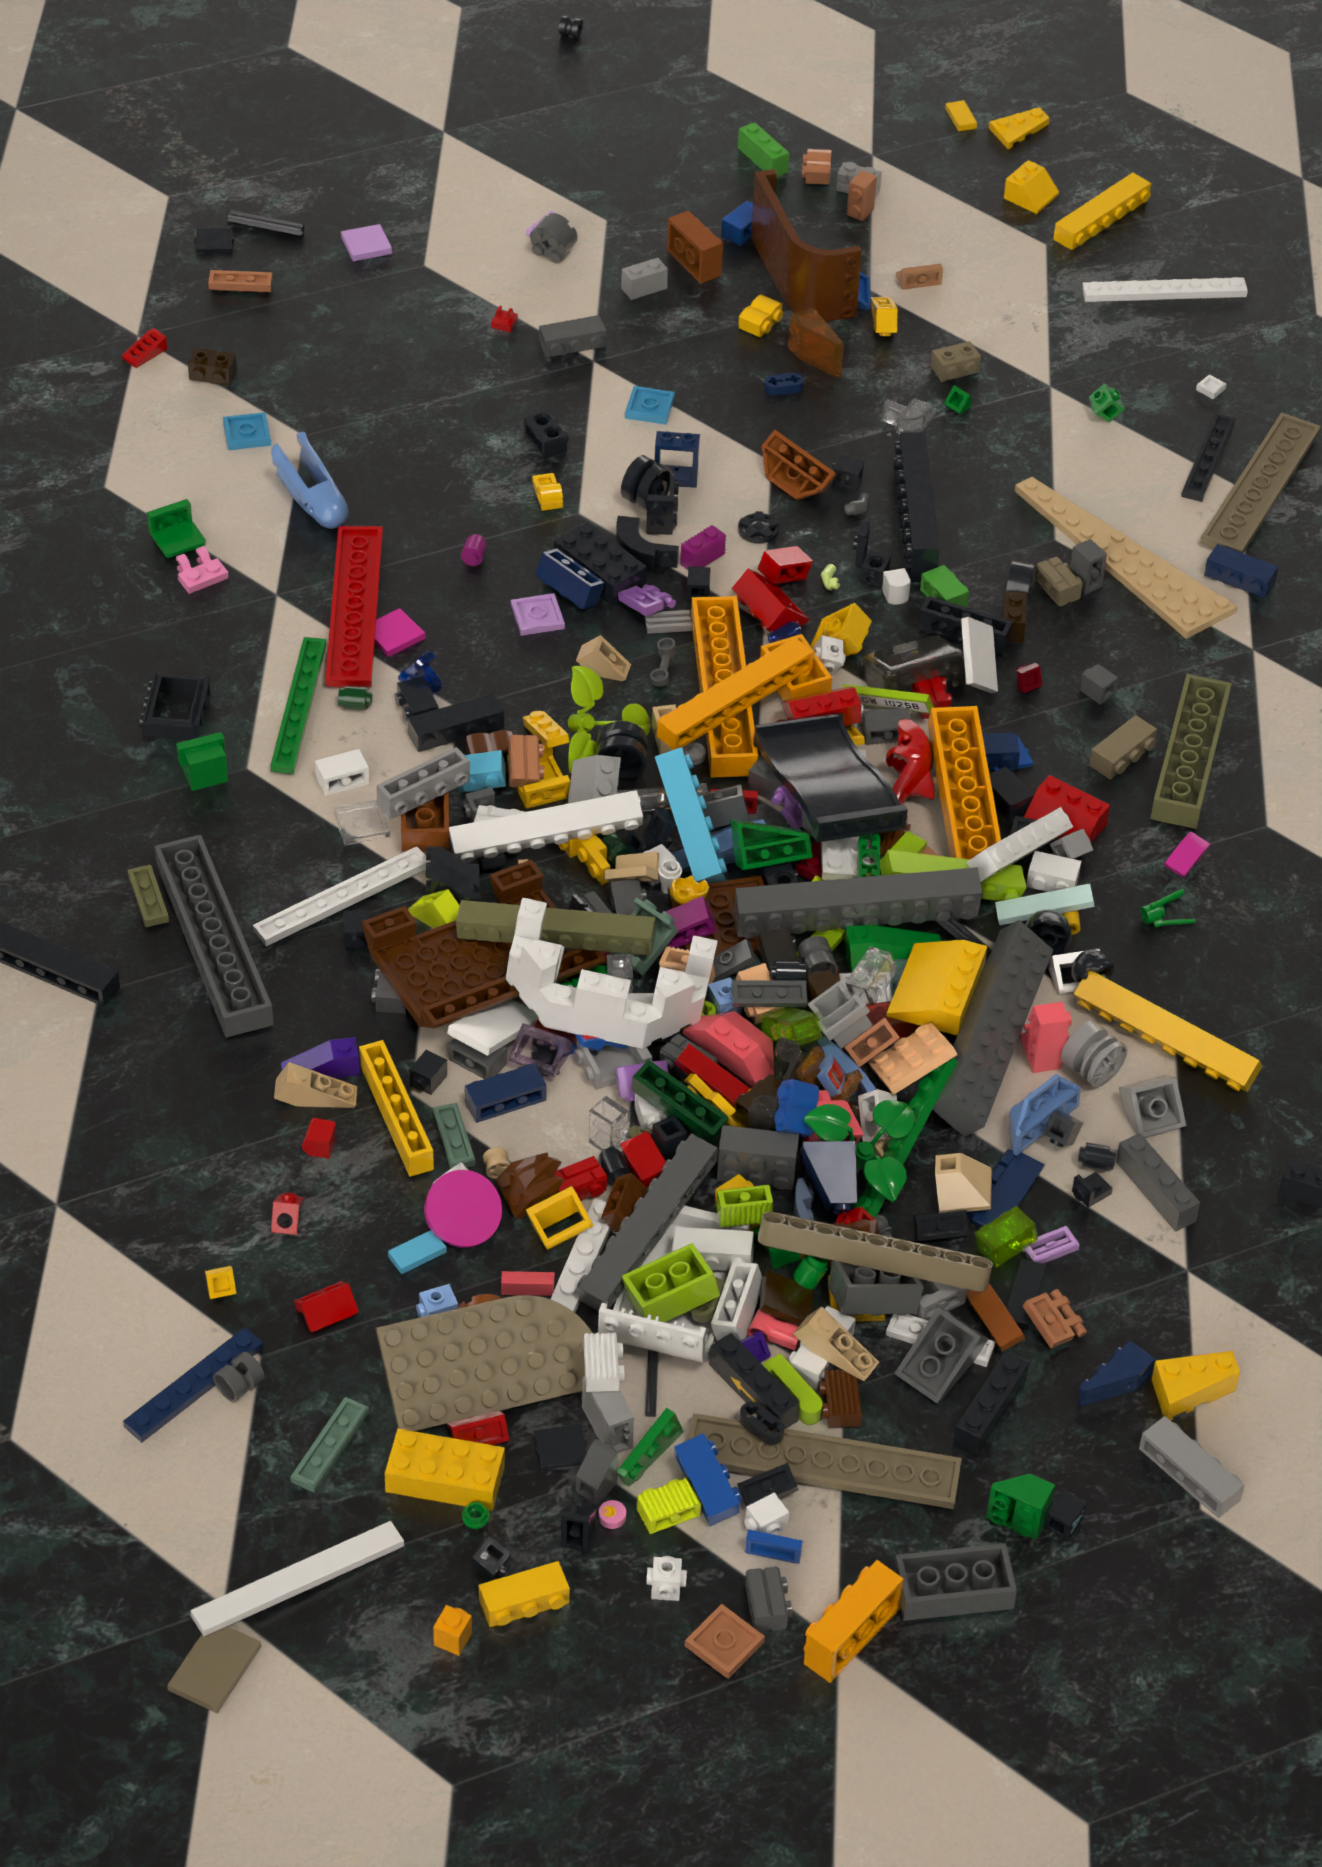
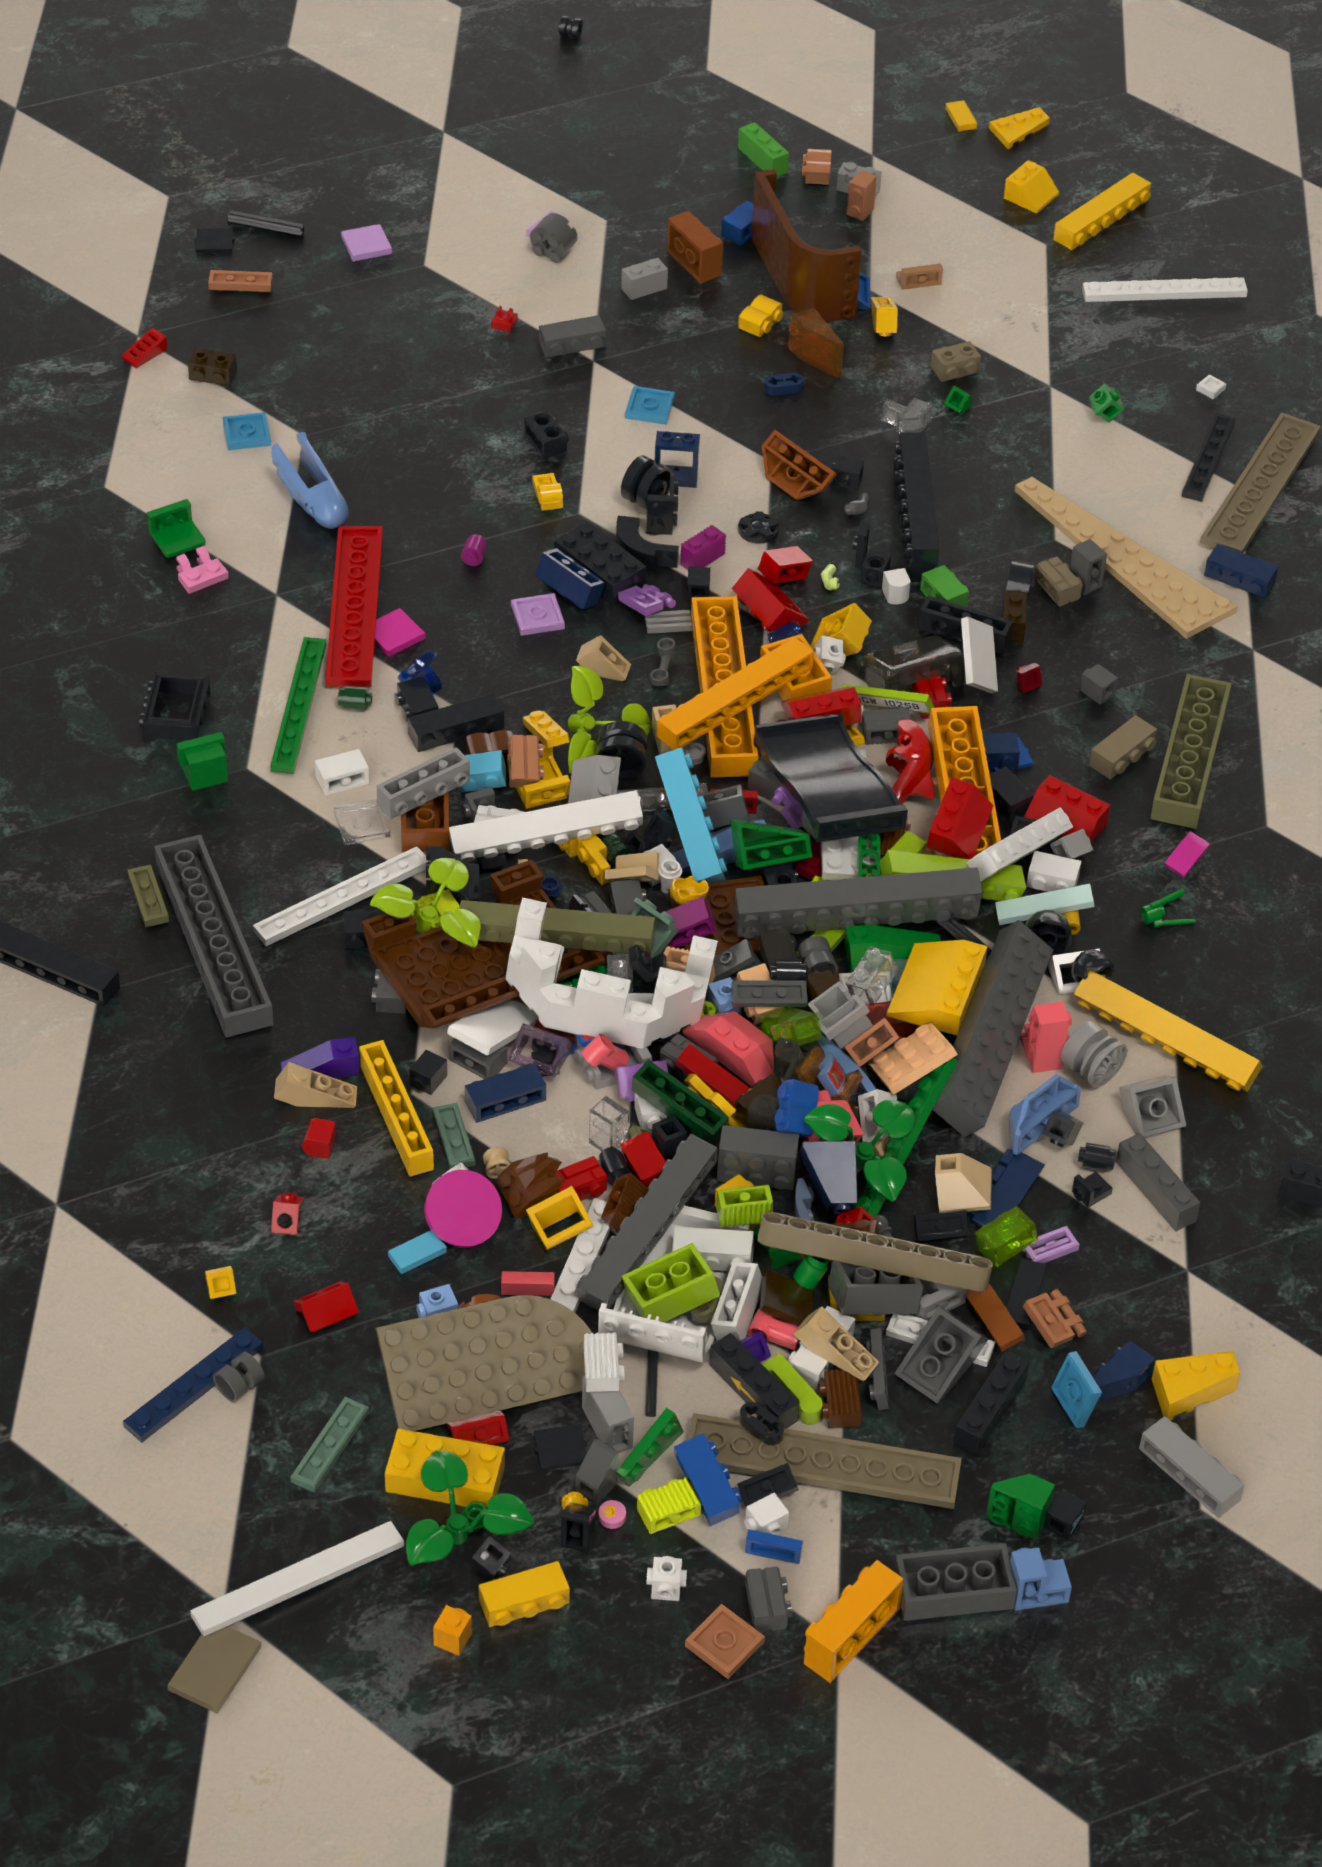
none -> lime plant [370,858,481,948]
none -> green plant [406,1451,534,1566]
none -> dark blue plate [542,876,562,898]
none -> yellow plate [561,1492,588,1510]
none -> coral piece [581,1034,630,1071]
none -> black bracket [629,944,667,982]
none -> dark grey plate [866,1328,889,1410]
none -> red slope [926,777,994,860]
none -> medium blue brick [1010,1548,1072,1610]
none -> dark azure tile [1051,1352,1102,1428]

